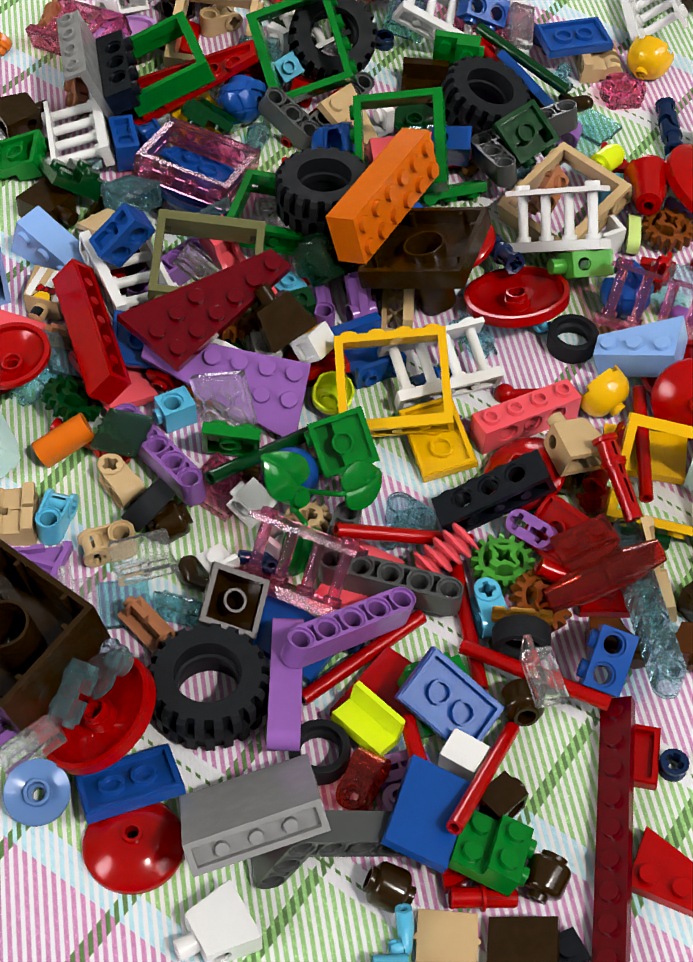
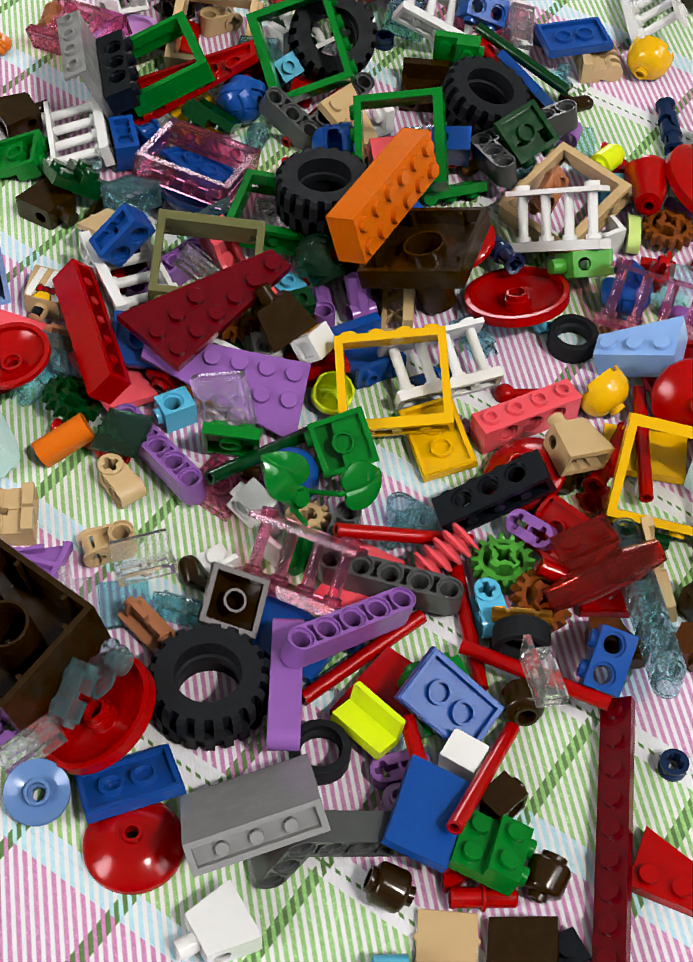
light blue wedge [11,205,86,271] -> none
medium azure piece [35,488,79,546] -> none
nougat hinge [63,77,89,114] -> none
black tyre [121,477,176,533] -> none
dark brown head [147,500,194,543] -> none
dark blue arm [238,550,280,577] -> none
clear red piece [335,746,391,811] -> none
medium azure arm [388,903,414,955] -> none
dark green dish [394,104,434,132] -> none
clear light blue piece [578,108,622,147] -> none
red pin [592,432,644,523] -> none
clear pink plate [599,72,646,110] -> none
red tile [634,724,661,791] -> none

